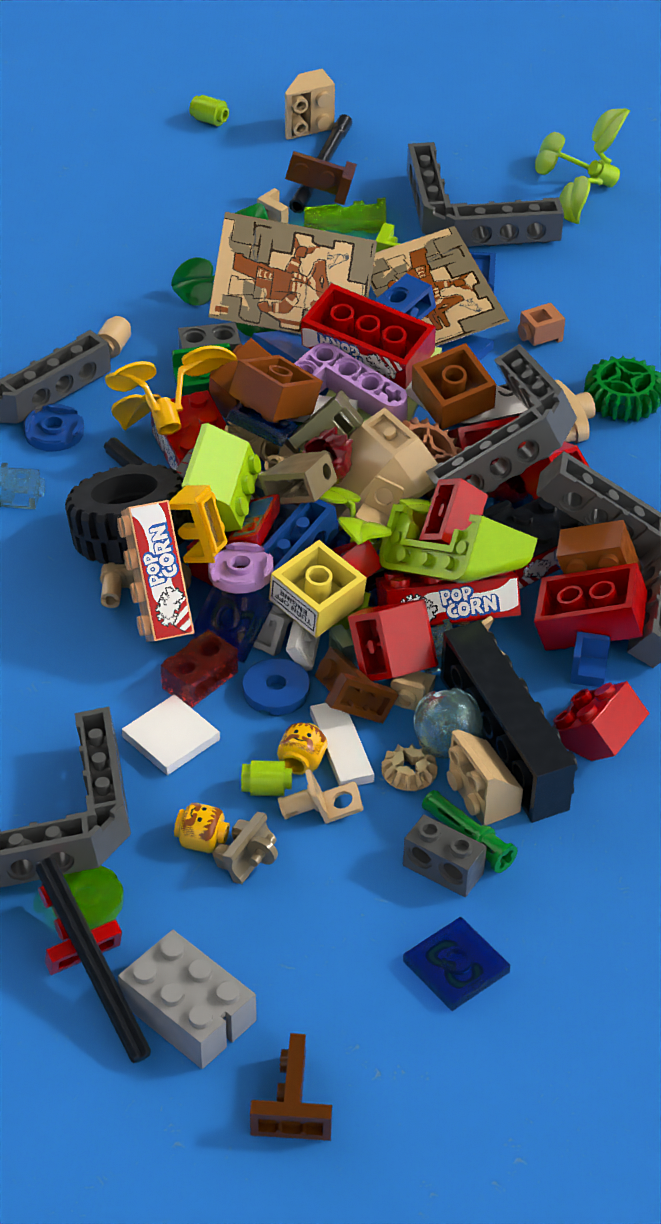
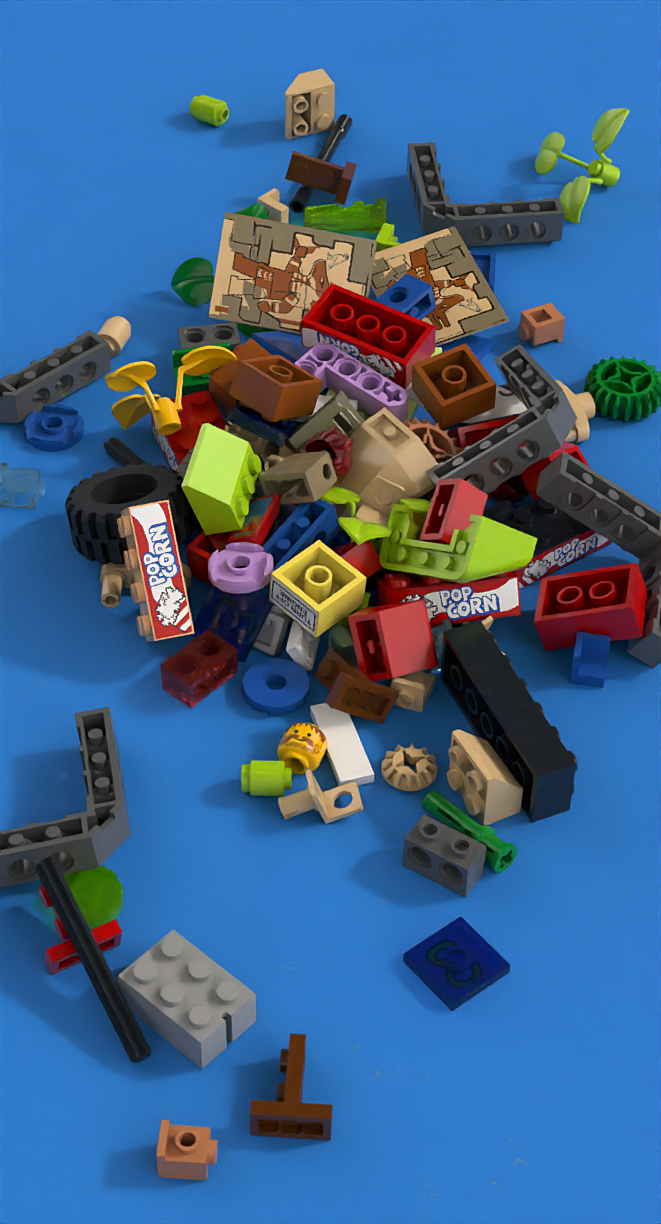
white tile [122,694,220,776] -> none
yellow window [169,485,227,563] -> none
yellow head [174,803,230,853] -> none
dark tan hips [213,812,278,884] -> none
clear light blue cylinder [413,688,483,760] -> none
red slope [553,681,649,761] -> none
dark orange brick [556,520,641,574] -> none
none -> nougat brick [156,1120,218,1181]

